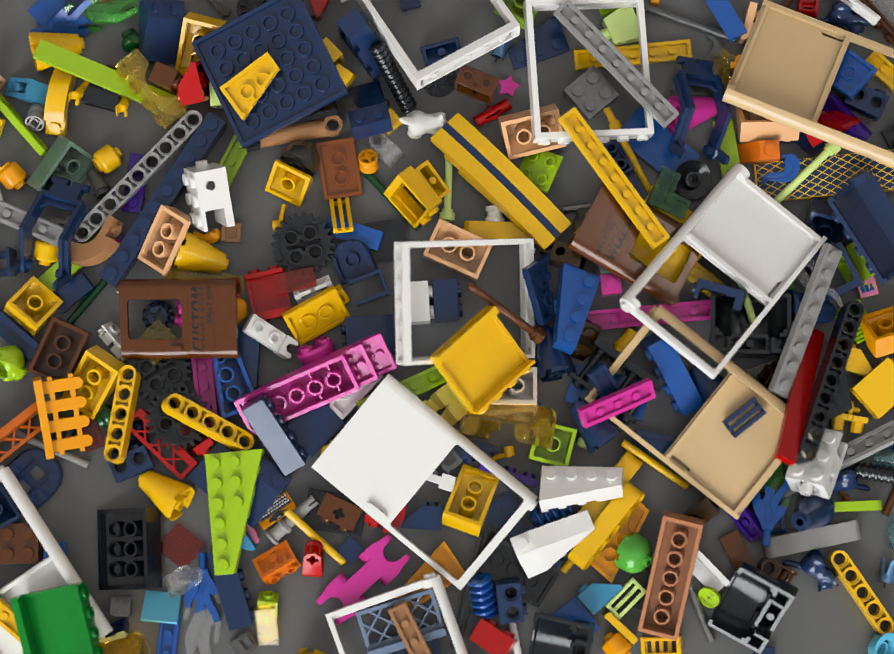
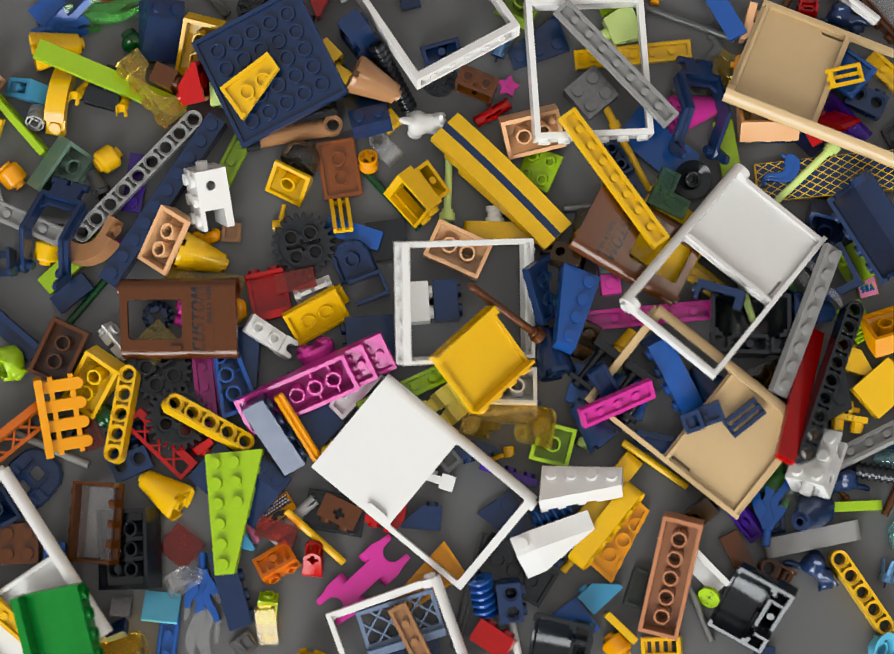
yellow slope [4,276,64,336] -> none
dark blue tile [337,536,364,564] -> none
yellow slope [441,464,500,537] -> none
yellowish green tile [604,577,646,620] -> none
bright green cylinder [615,532,653,573] -> none
orange slope [737,140,780,164] -> none
none -> window [67,481,125,565]
none -> clear red plate [254,516,300,547]
none -> light orange axle [274,393,321,463]
none -> medium nougat cone [345,55,402,104]
none -> dark blue slope [680,400,726,435]
none -> yellow tile [824,62,865,90]

